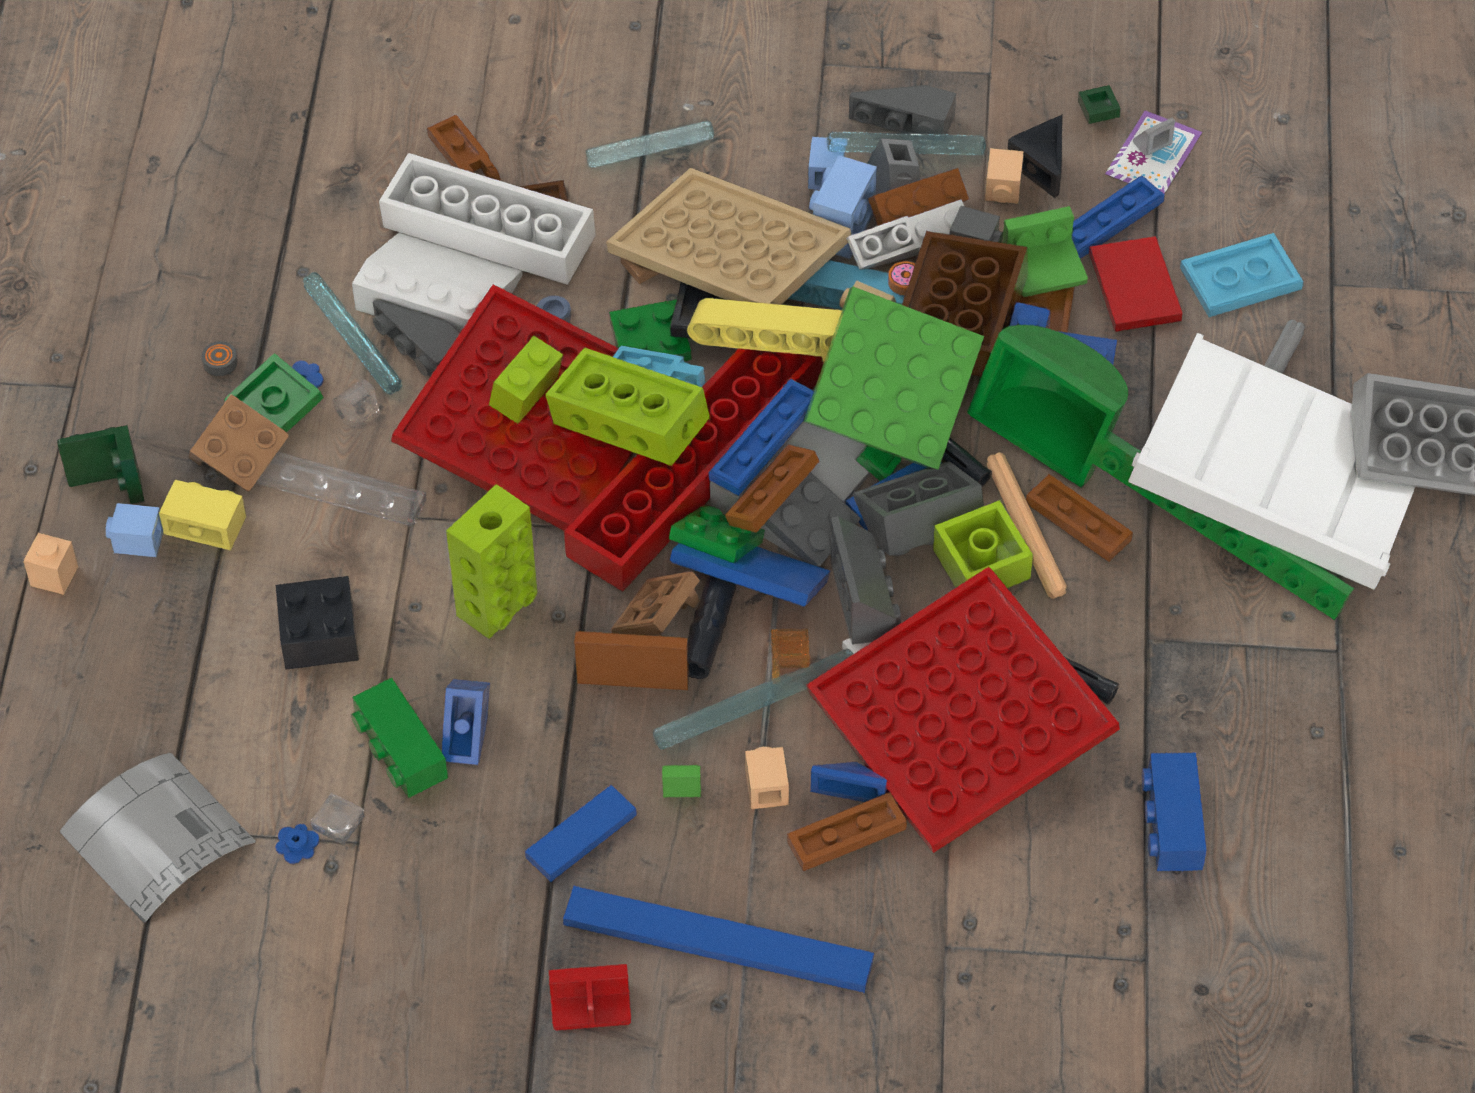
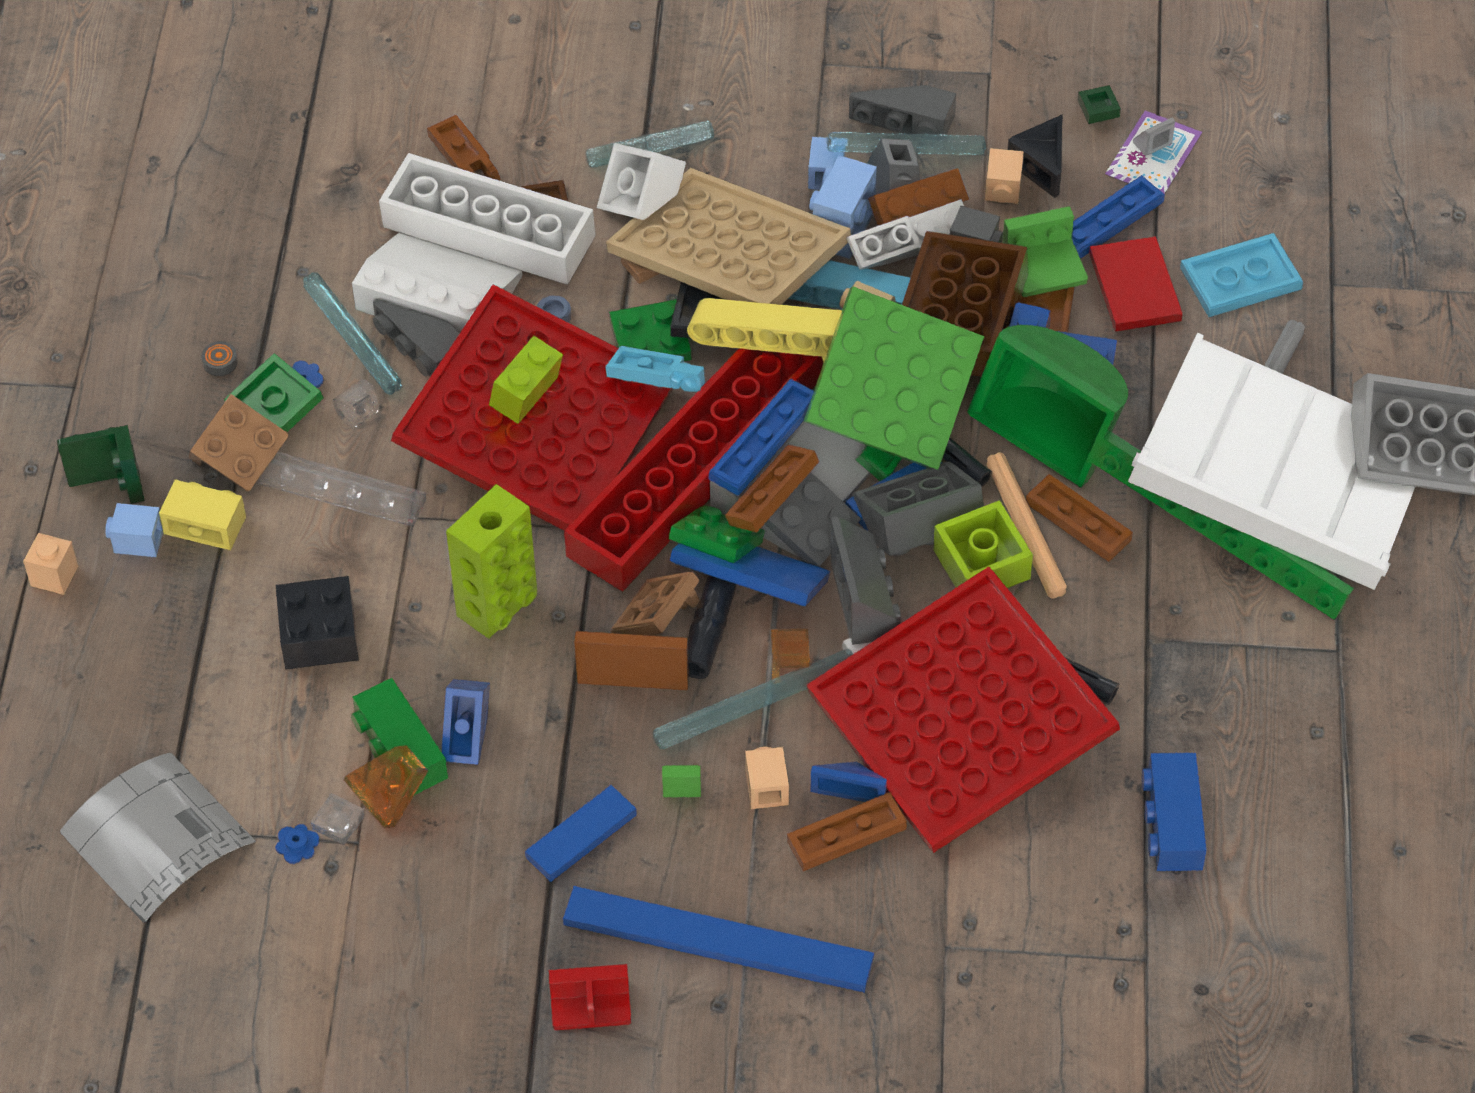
lime brick [546,348,710,466] -> none
tile [888,261,915,296] -> none
none -> clear orange wing [343,745,428,828]
none -> white slope [597,143,686,220]

